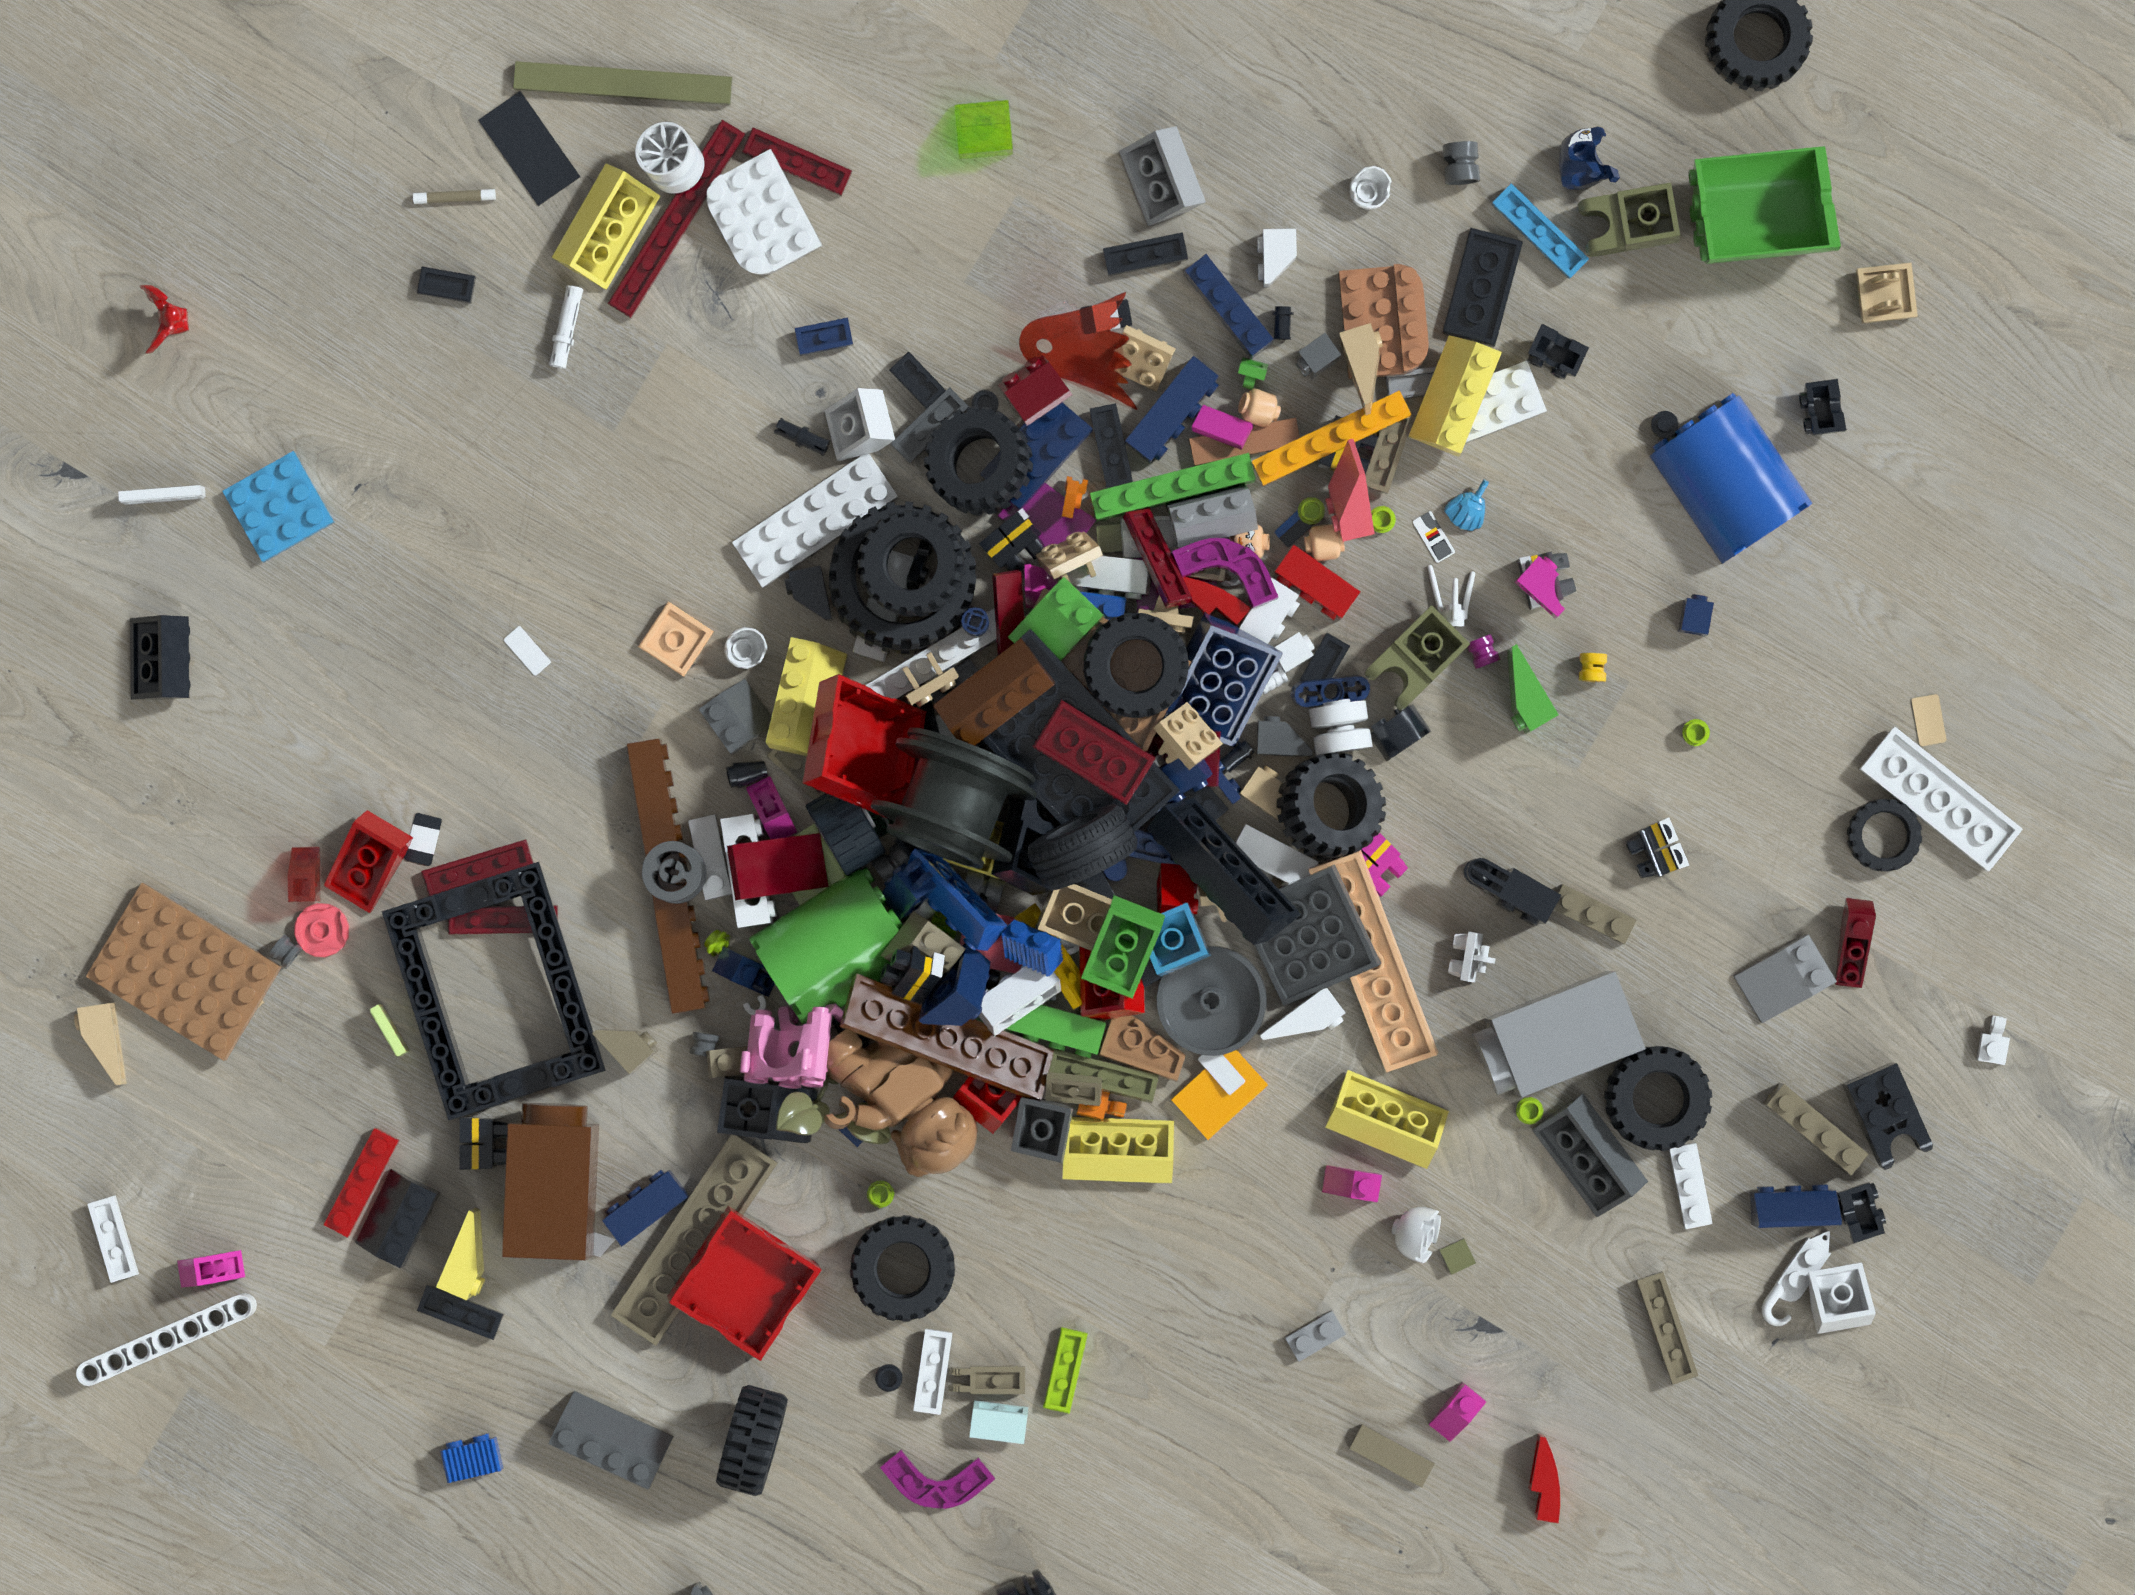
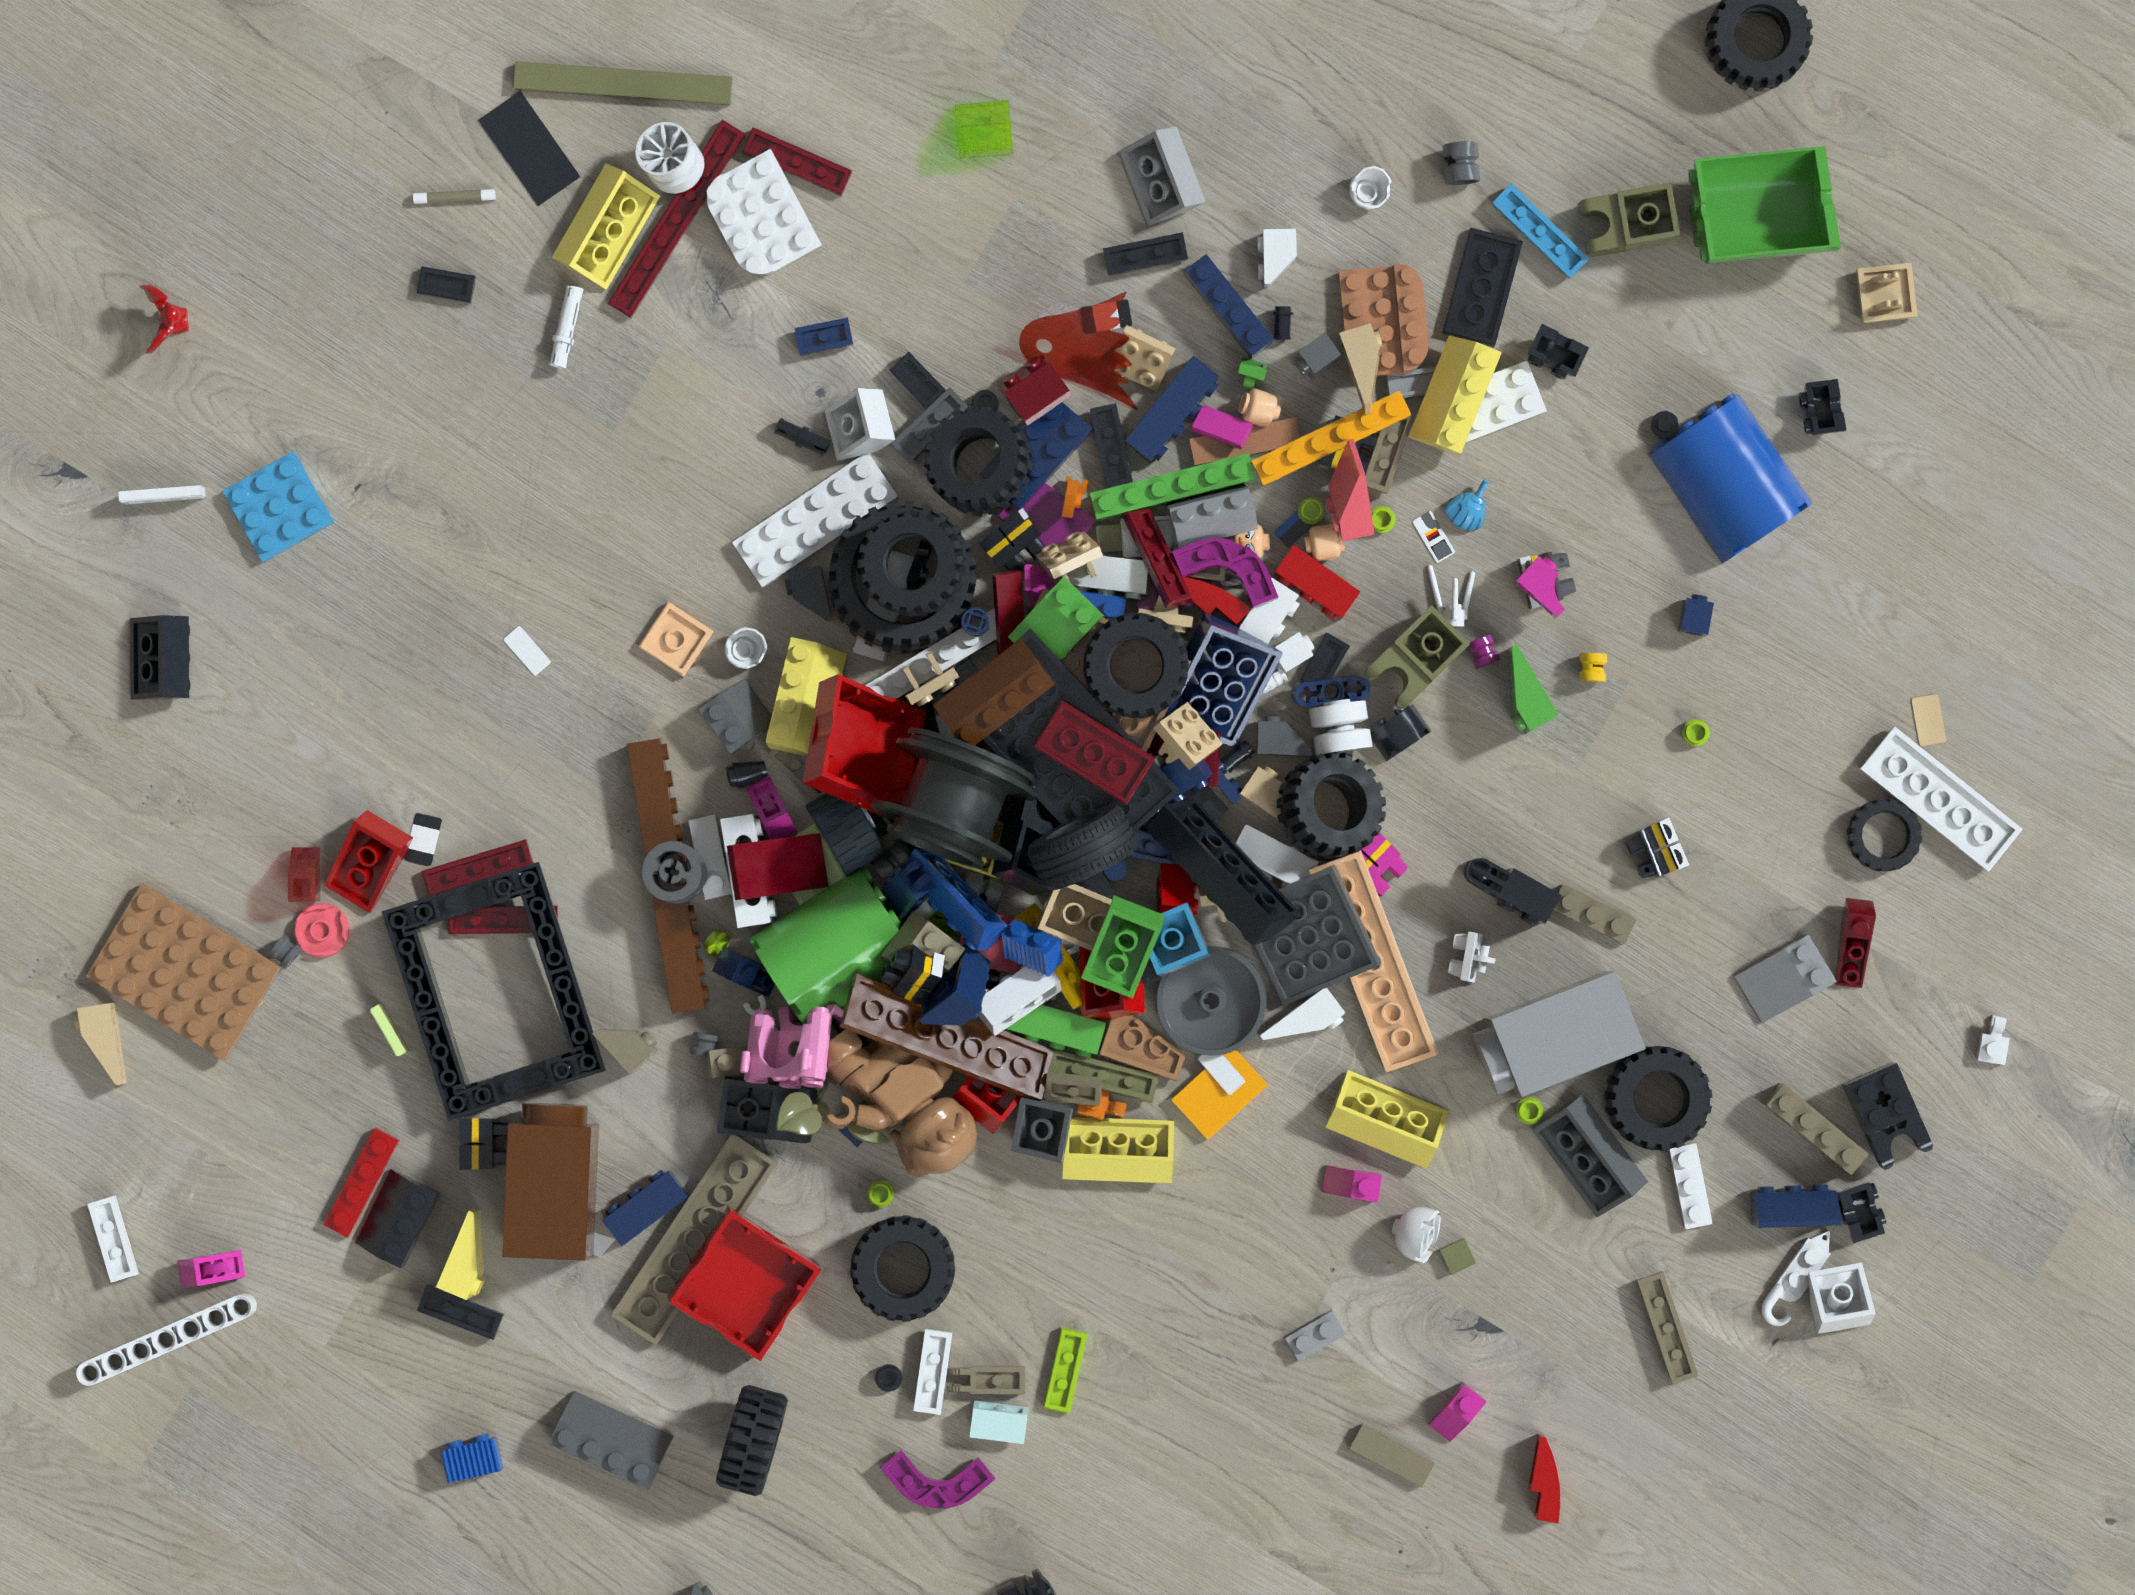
dark blue piece [1559,126,1620,190] -> none

